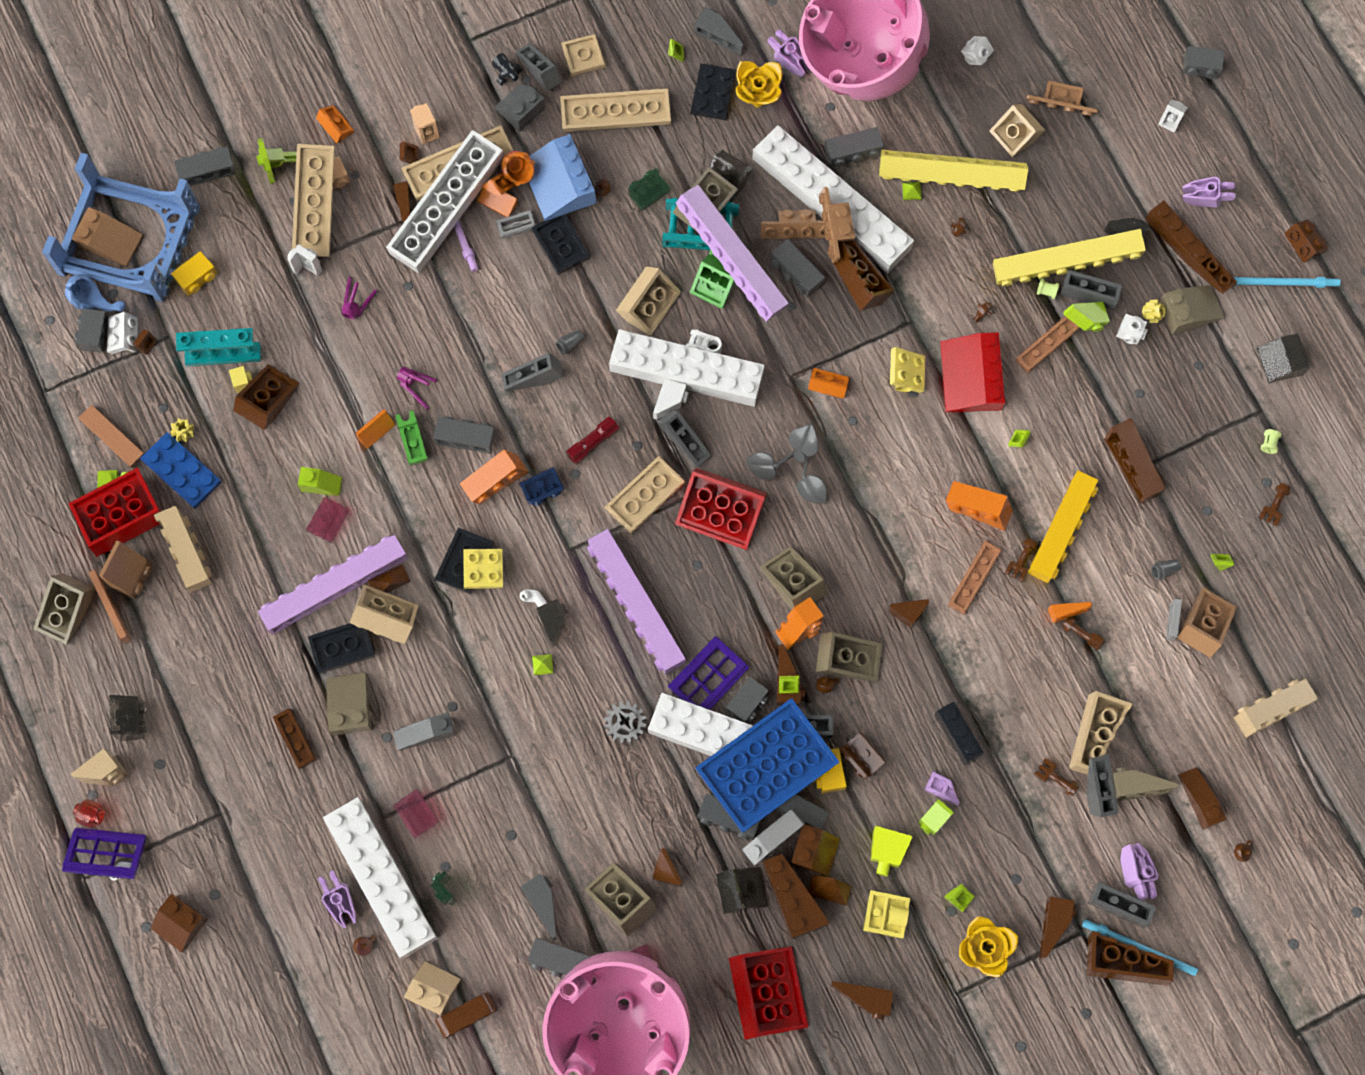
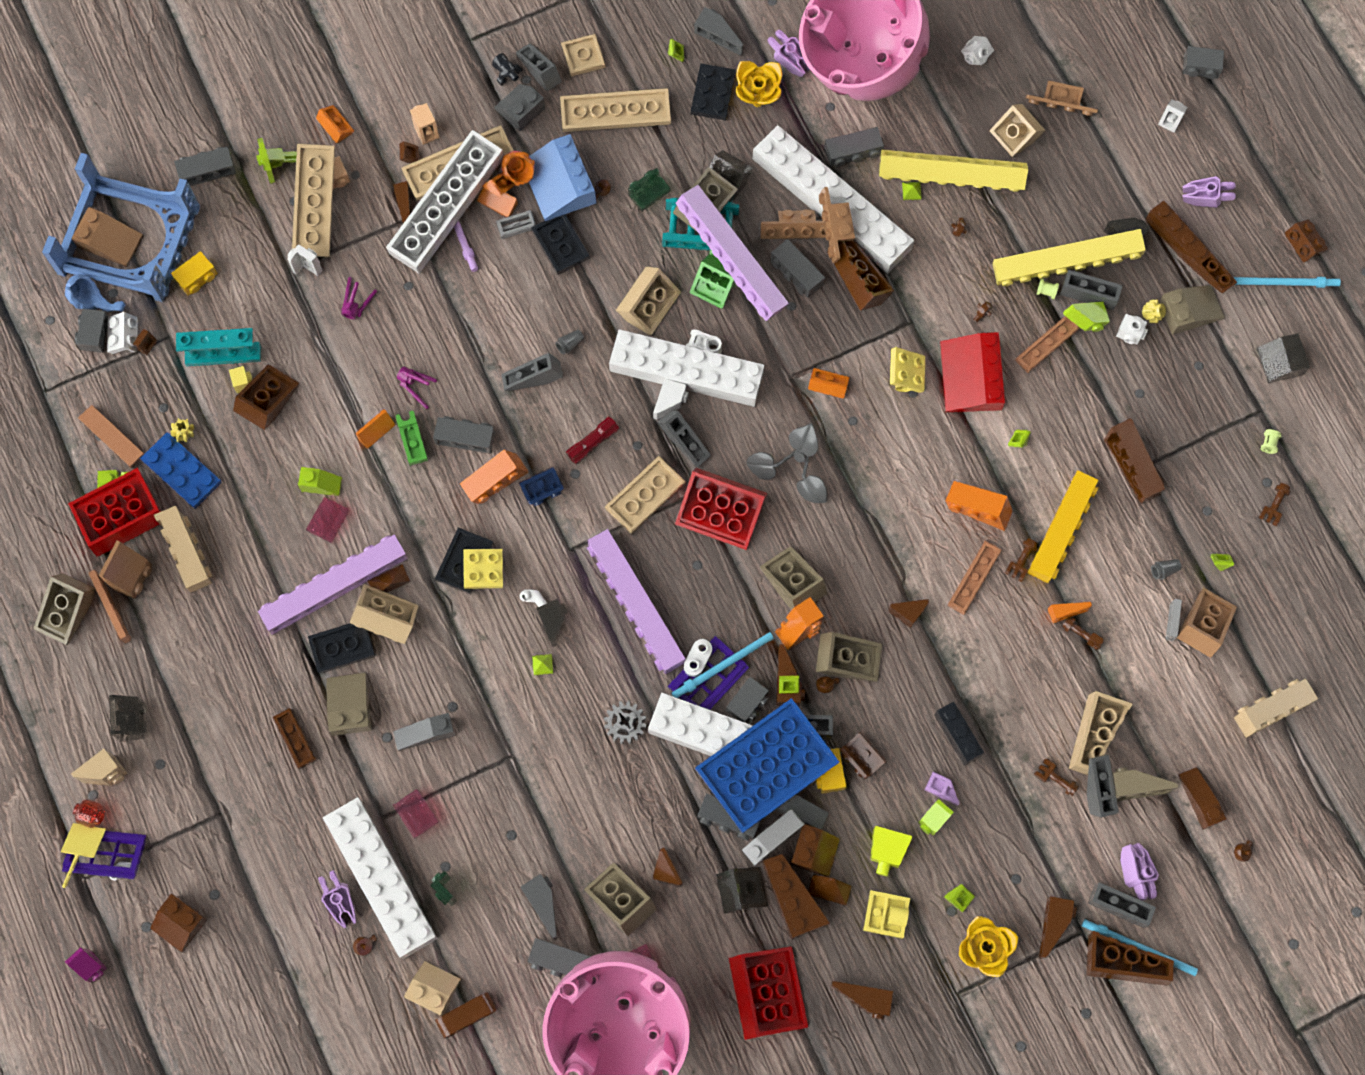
none -> light yellow piece [61,823,106,888]
none -> magenta slope [65,947,107,983]
none -> medium azure bar [671,632,774,698]
none -> white plate [684,639,712,677]

